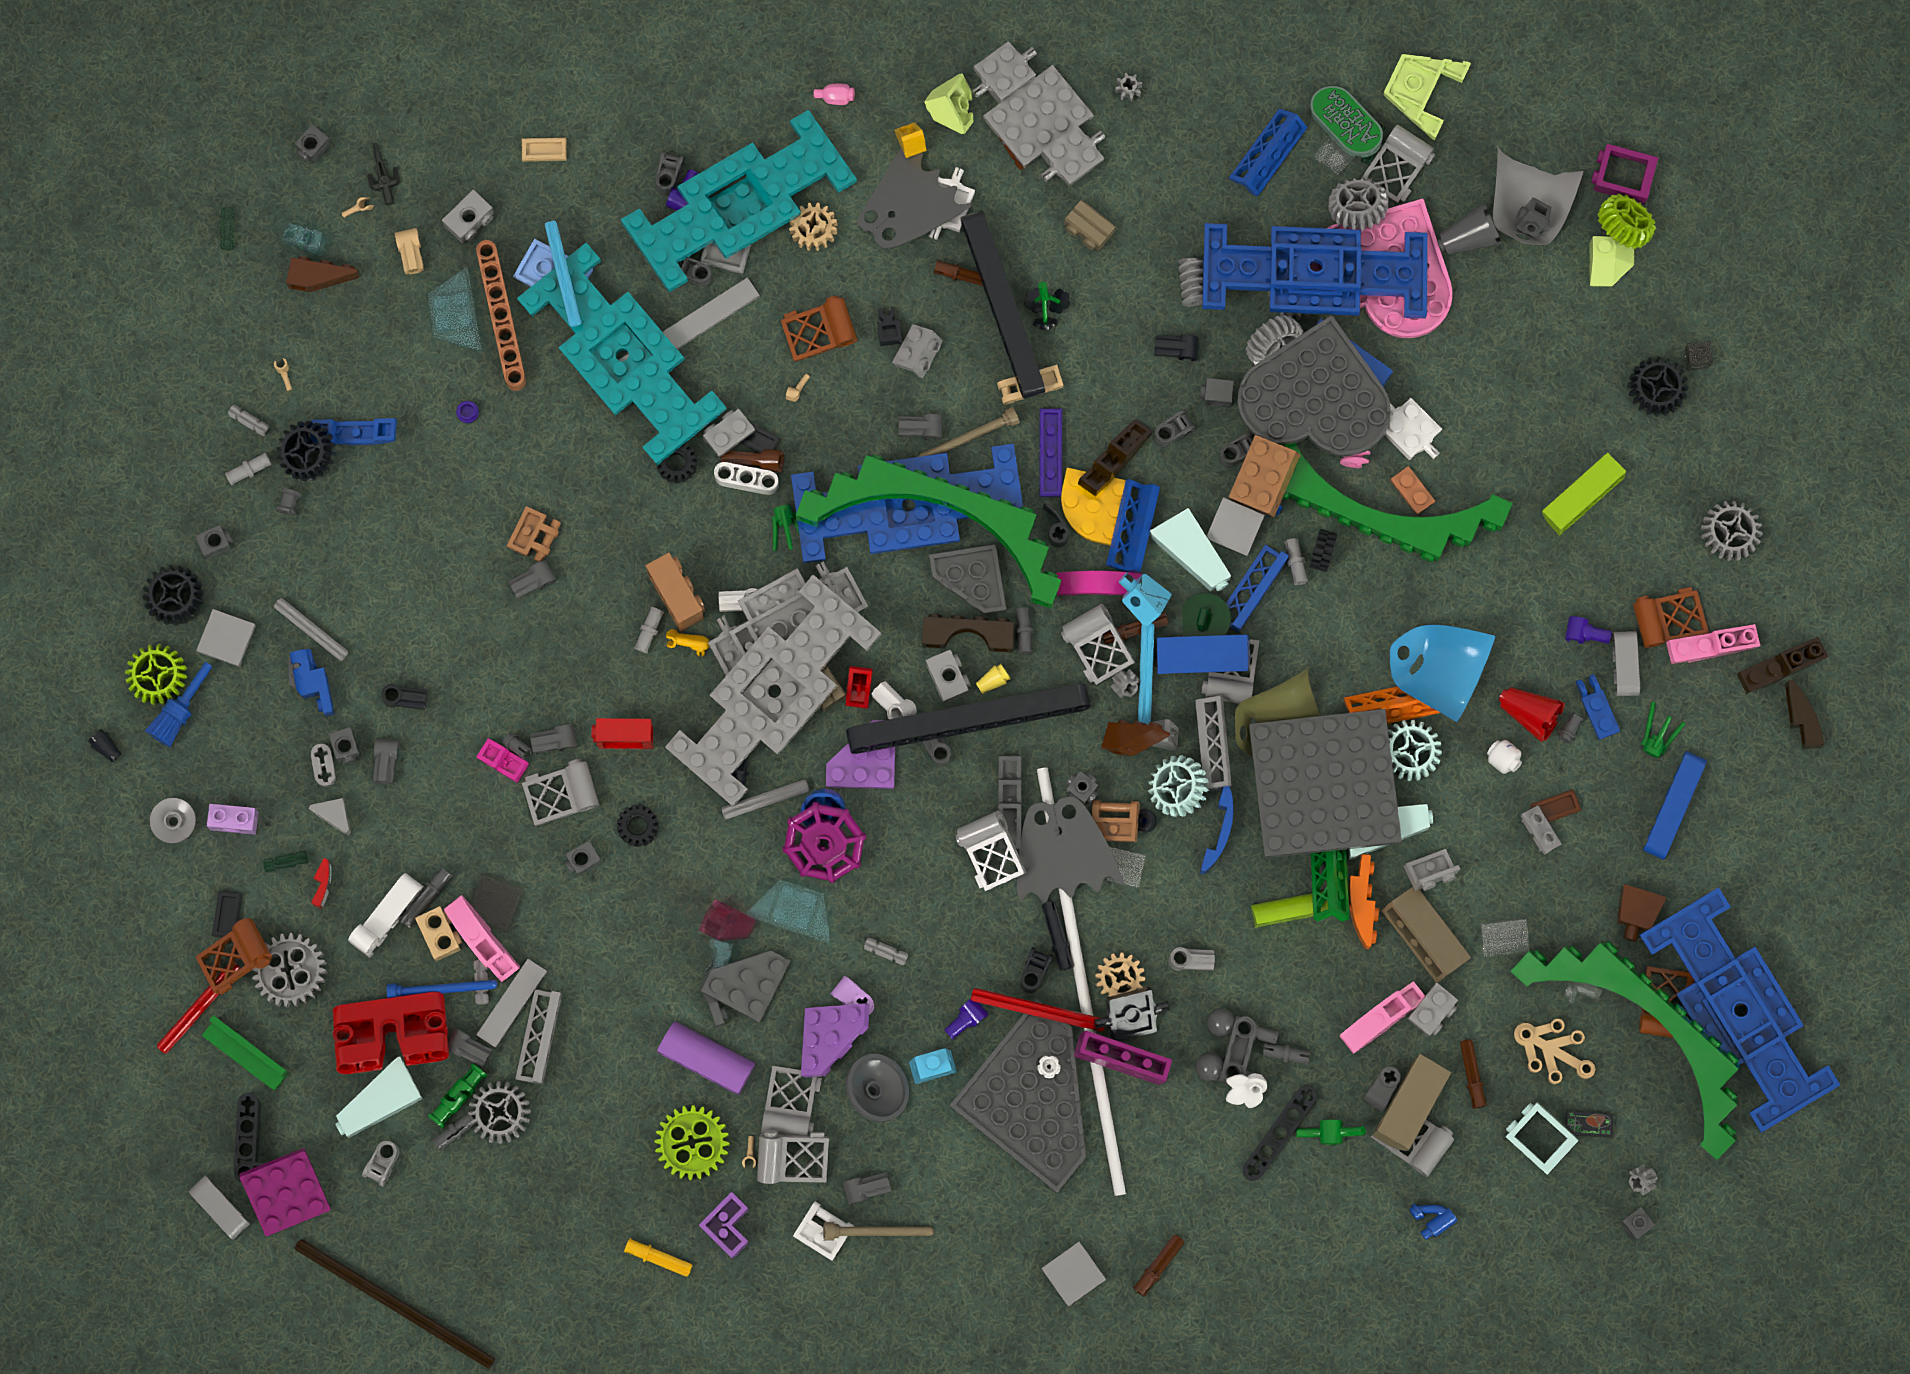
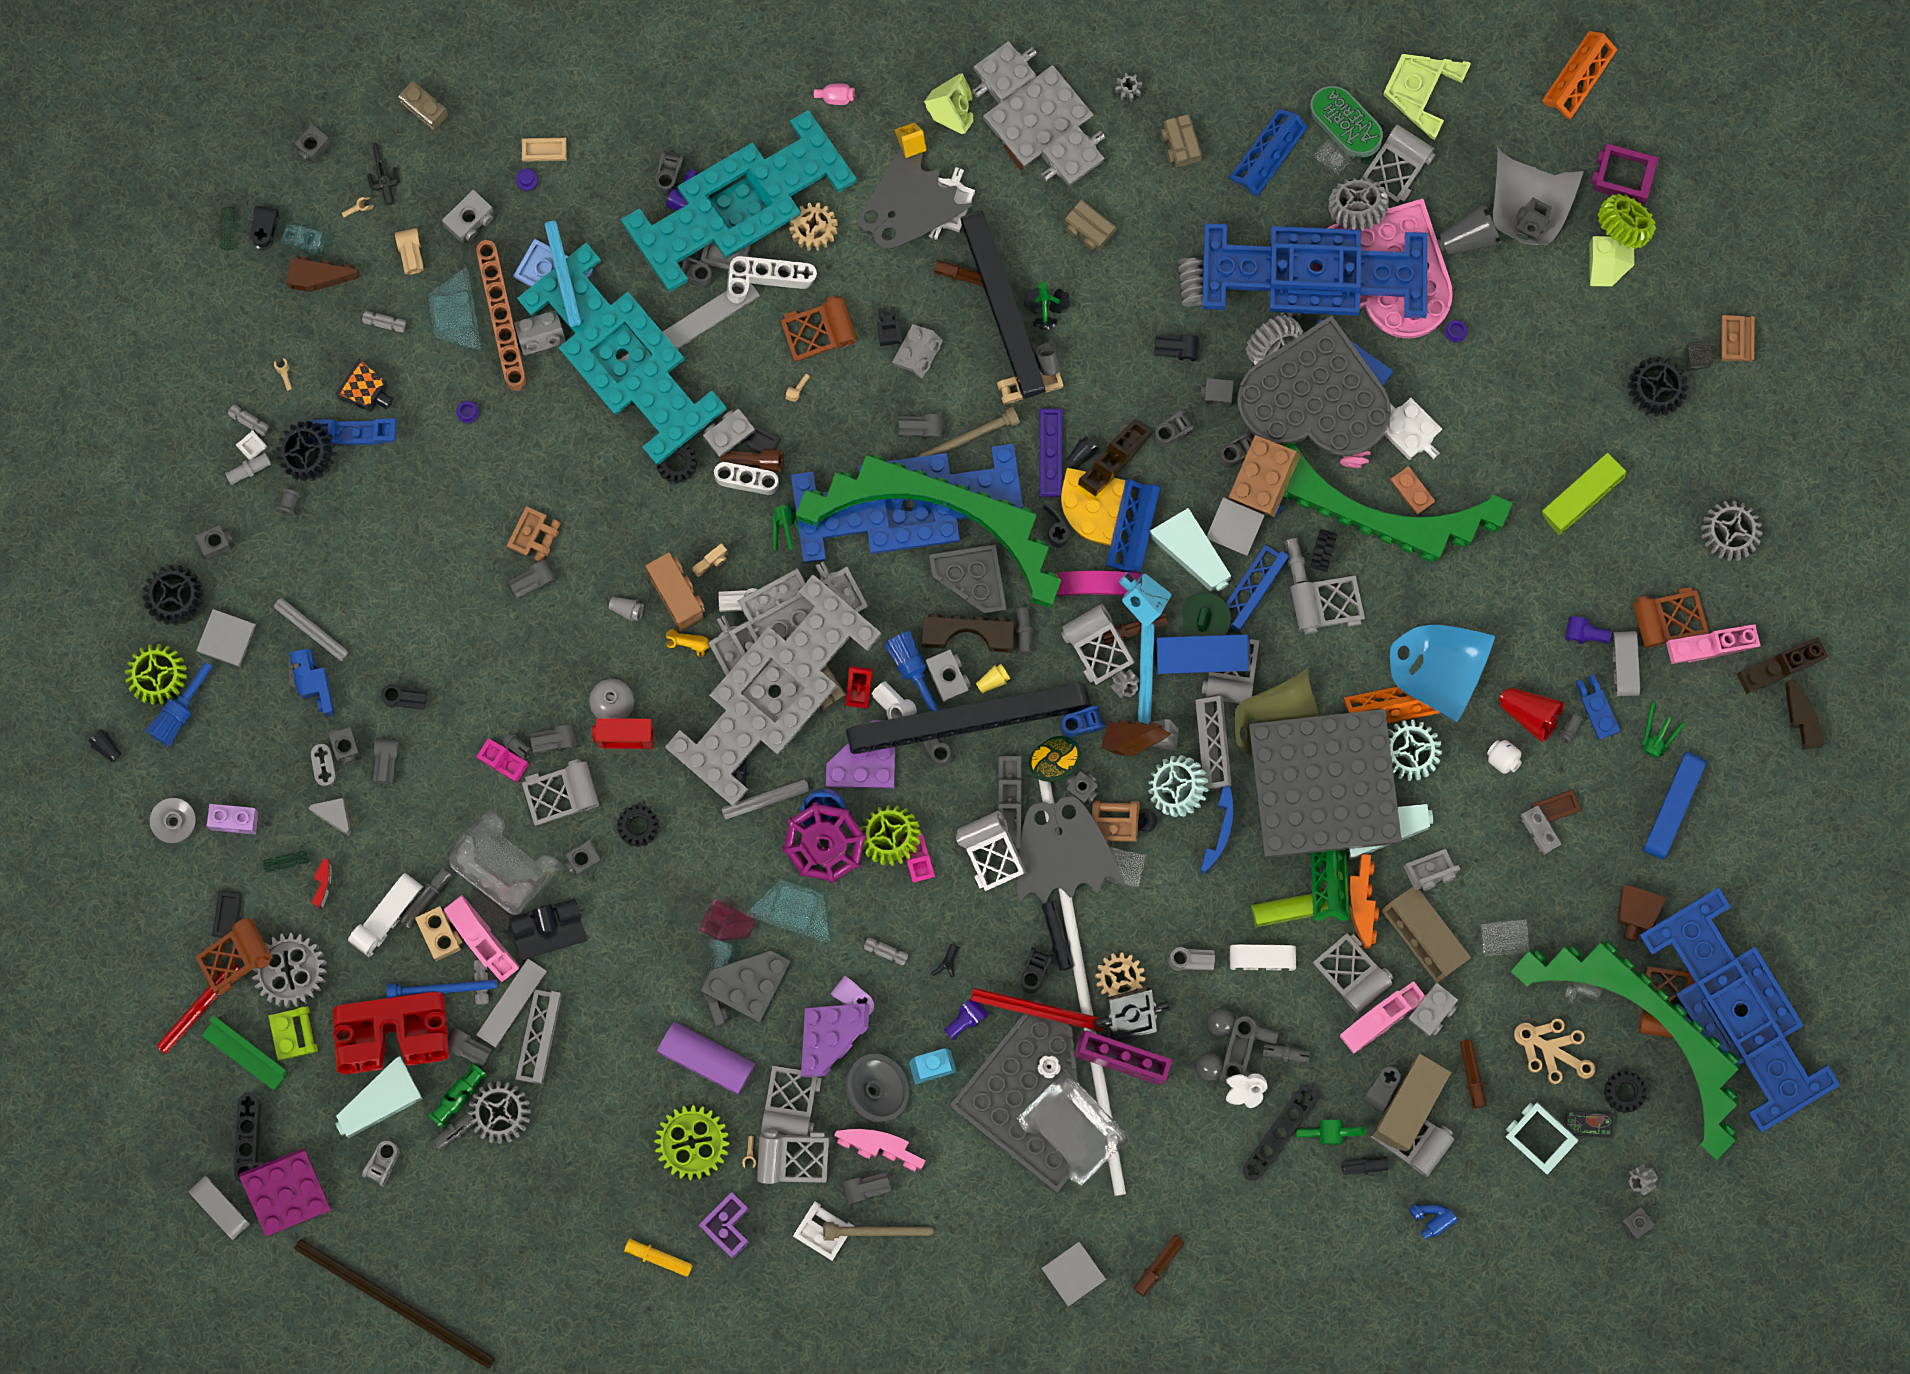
light grey pin [634,607,664,654] -> none
none -> white tile [236,430,268,461]
none -> black piece [251,206,279,250]
none -> lime plate [268,1006,318,1061]
none -> black torso [336,359,394,412]
none -> light grey axle [362,311,406,333]
none -> dark tan brick [398,81,448,131]
none -> clear windscreen [449,809,562,915]
none -> black panel [509,898,587,960]
none -> light grey bracket [514,310,566,355]
none -> dark purple plate [516,169,538,191]
none -> light grey cylinder [589,678,635,719]
none -> light grey cone [609,597,644,622]
none -> tan plate [692,543,728,577]
none -> white beam [726,256,817,303]
none -> bright pink slope [834,1129,925,1172]
none -> lime gear [860,805,921,866]
none -> blue piece [884,631,939,712]
none -> dark pink slope [901,833,935,883]
none -> black bar [932,944,959,977]
none -> clear windscreen [1017,1074,1129,1186]
none -> shield [1029,736,1081,782]
none -> dark grey piece [1030,338,1060,376]
none -> blue piece [1060,705,1106,738]
none -> black cone [1066,436,1099,469]
none -> dark tan brick [1160,114,1202,168]
none -> white beam [1230,945,1296,971]
none -> light grey piece [1290,575,1365,635]
none -> light grey piece [1313,933,1393,1014]
none -> black axle [1341,1156,1388,1175]
none -> dark purple plate [1445,320,1467,342]
none -> orange fence [1542,31,1618,120]
none -> black tyre [1604,1070,1647,1113]
none -> medium nougat plate [1720,315,1755,362]

